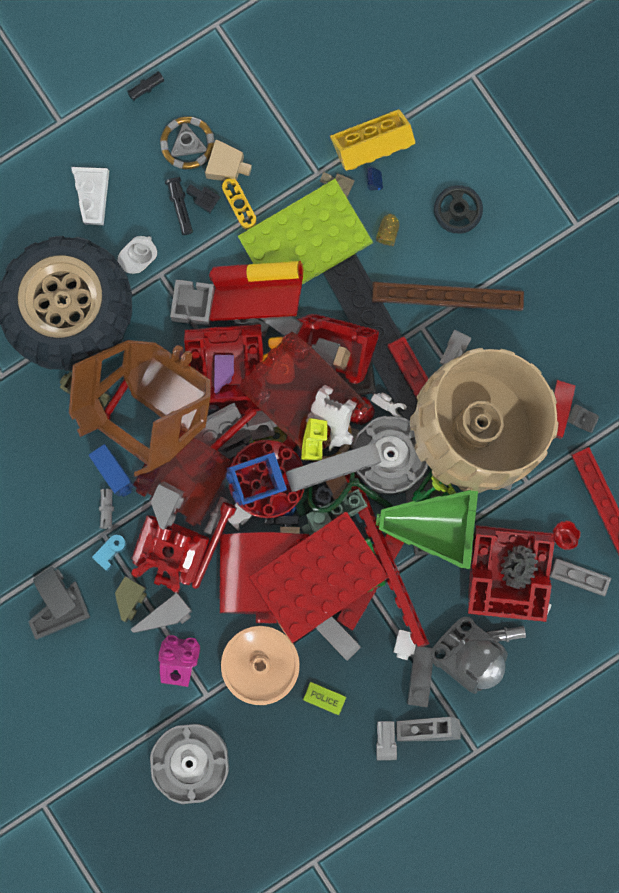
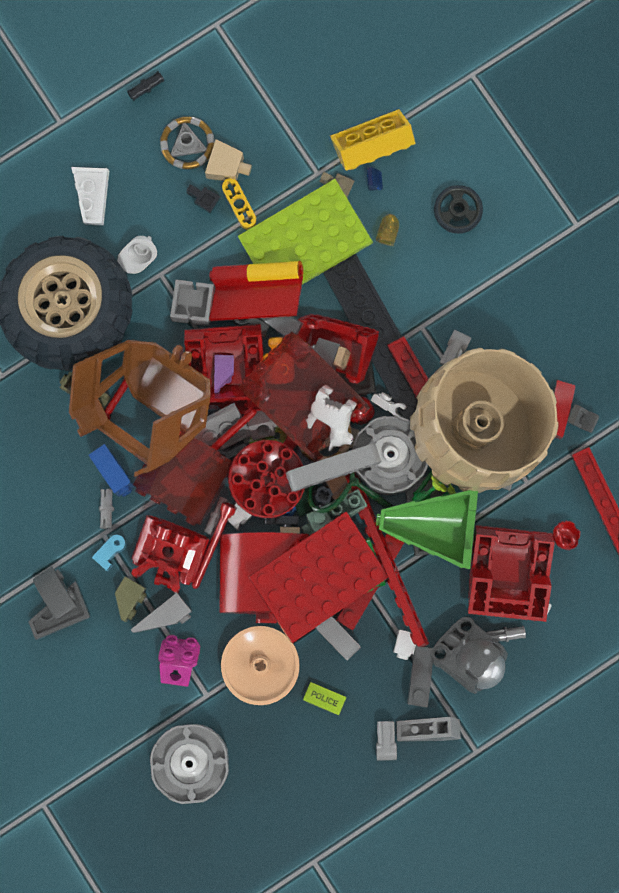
light grey slope [151,481,184,530] -> none
black pin [165,177,193,236] -> none
blue window [226,453,287,506] -> none
neon yellow slope [301,418,327,461] -> none
reddish brown tile [372,282,524,311] -> none
dark grey gear [501,545,538,589] -> none
light grey tile [550,558,611,596] -> none

